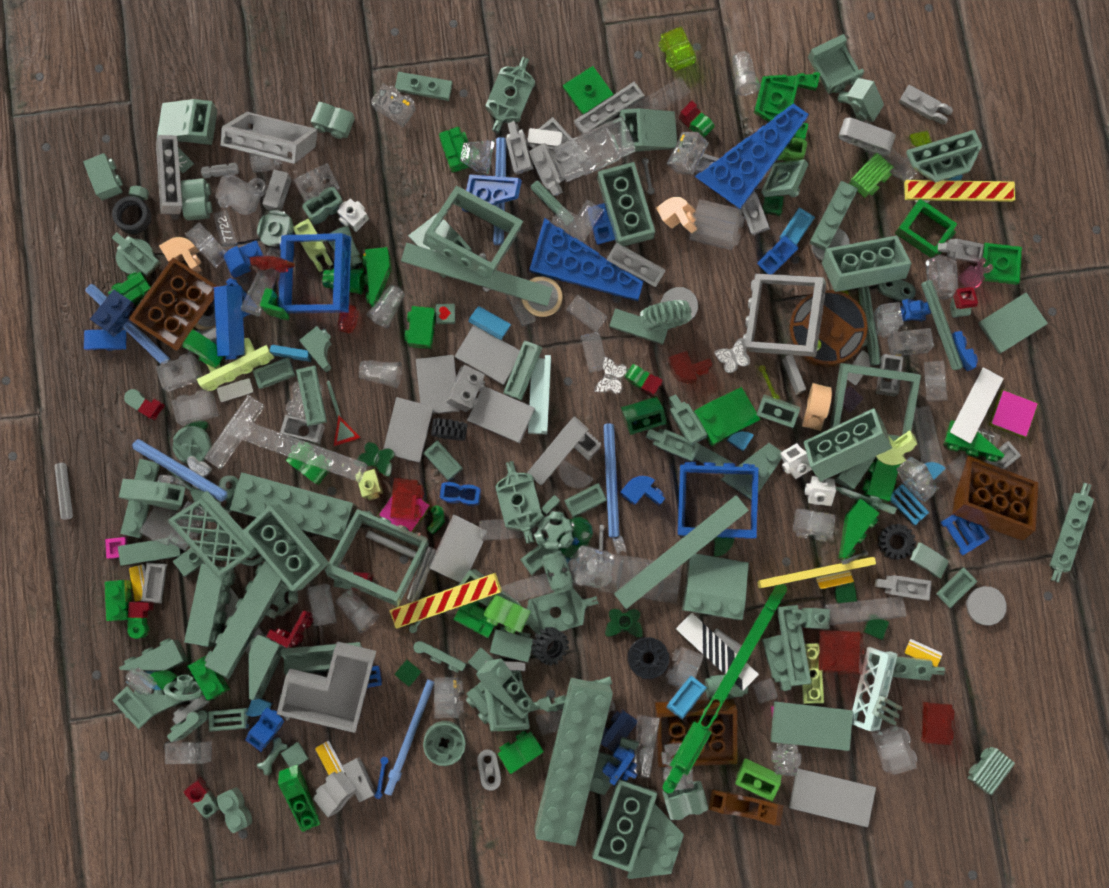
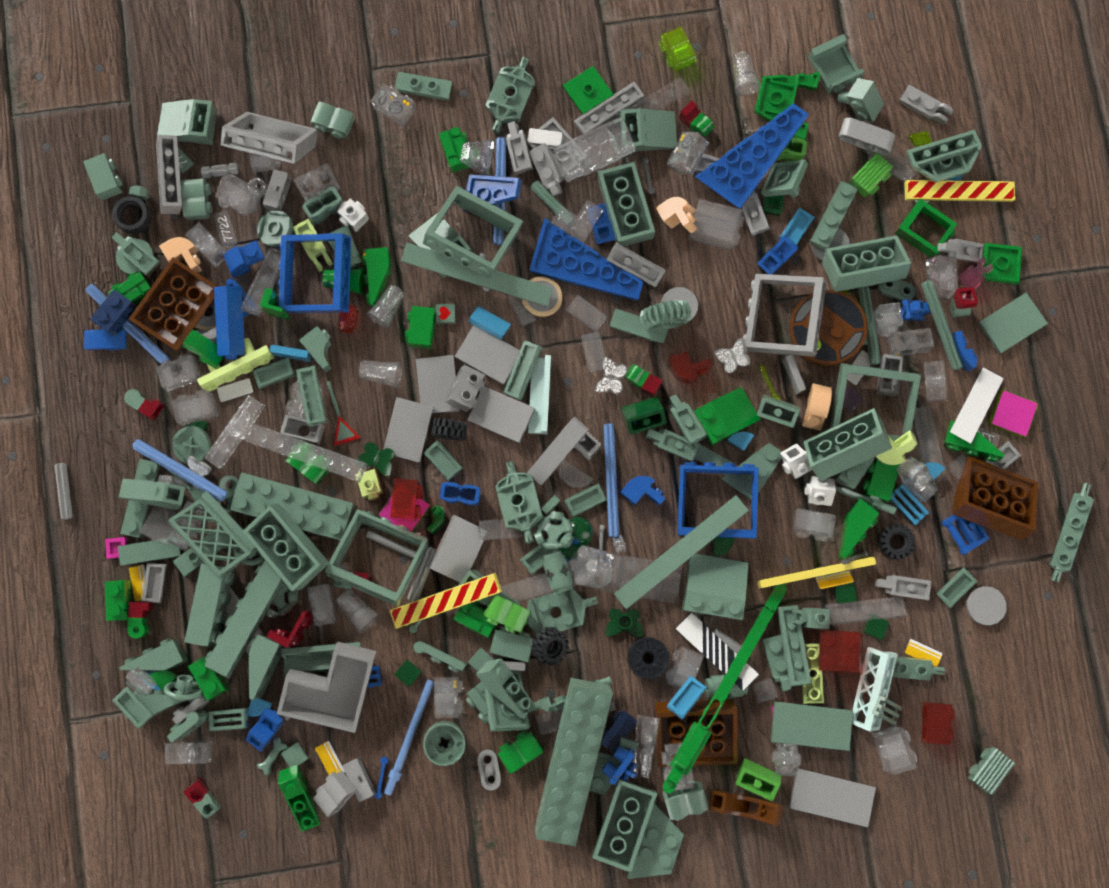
sand green brick [217,787,252,833] -> none
clear red slope [250,256,295,273] -> none
sand green slope [910,543,949,578] -> none

